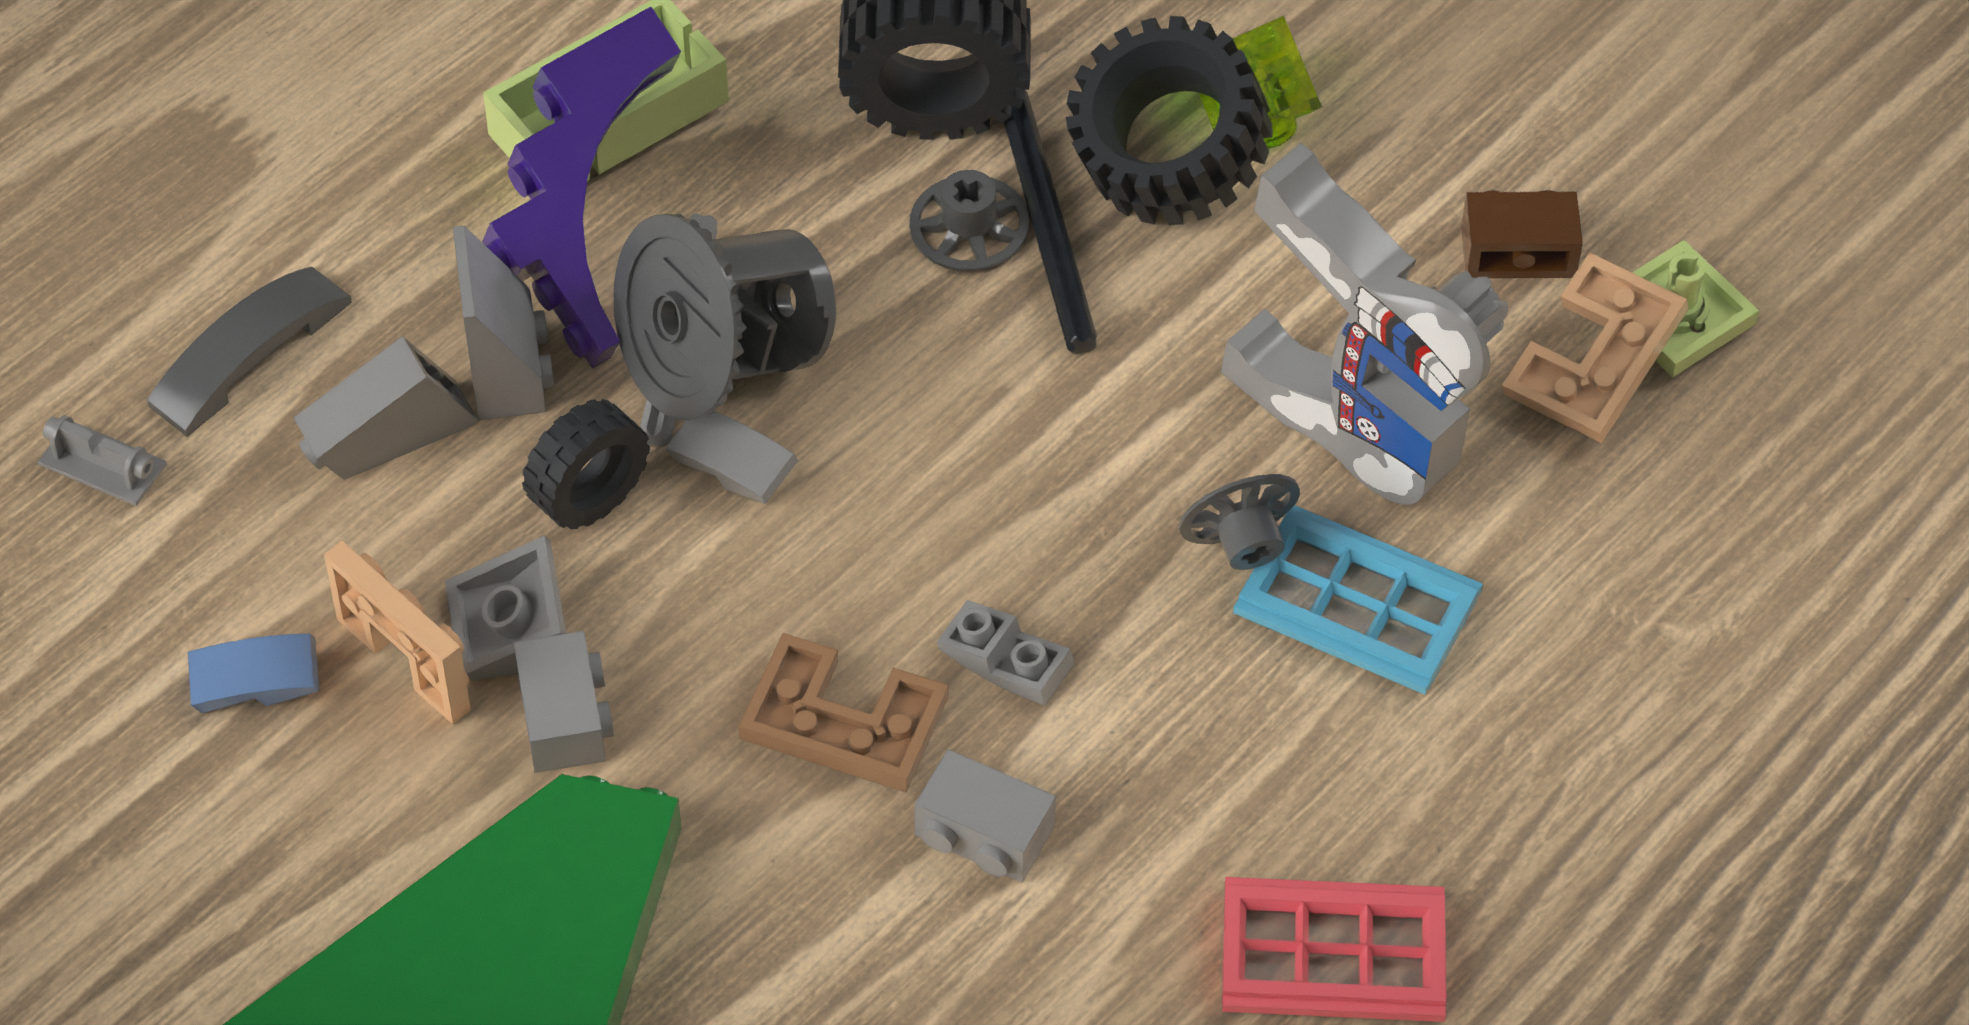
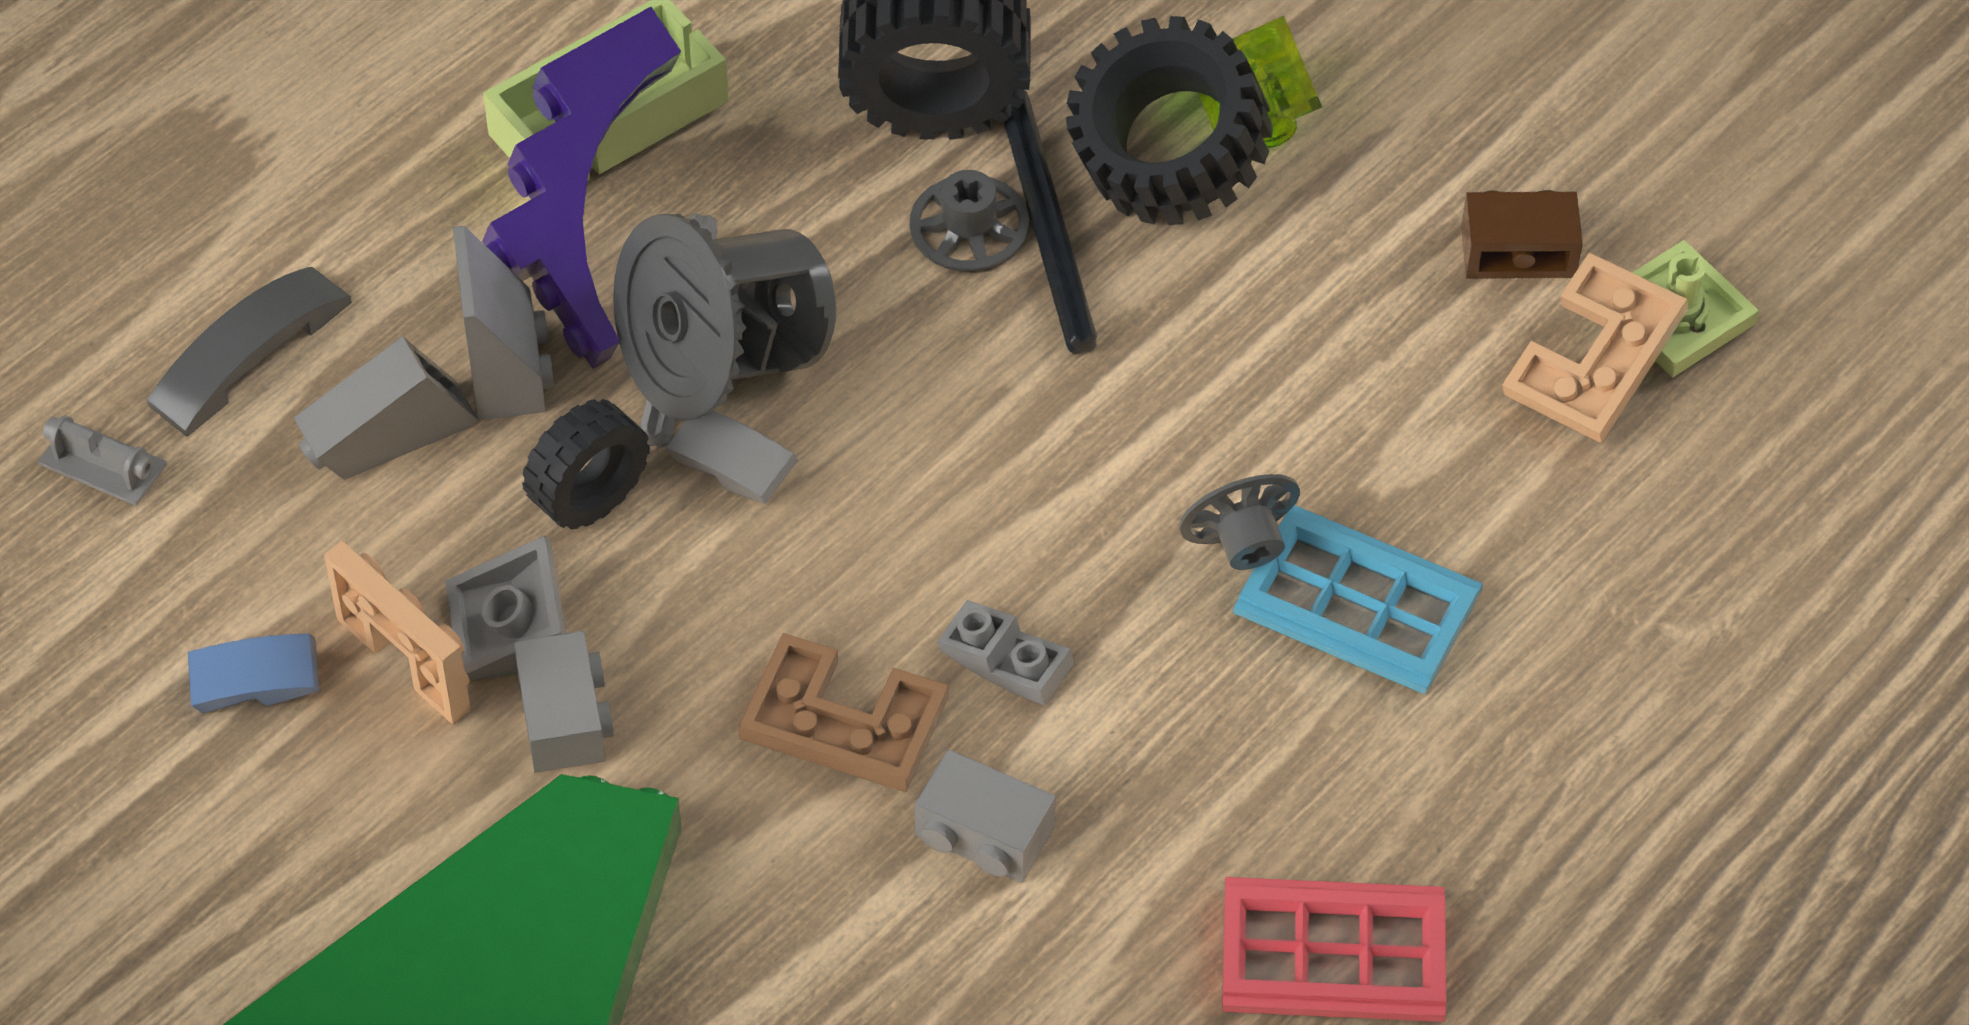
light grey animal [1221,143,1509,505] -> none

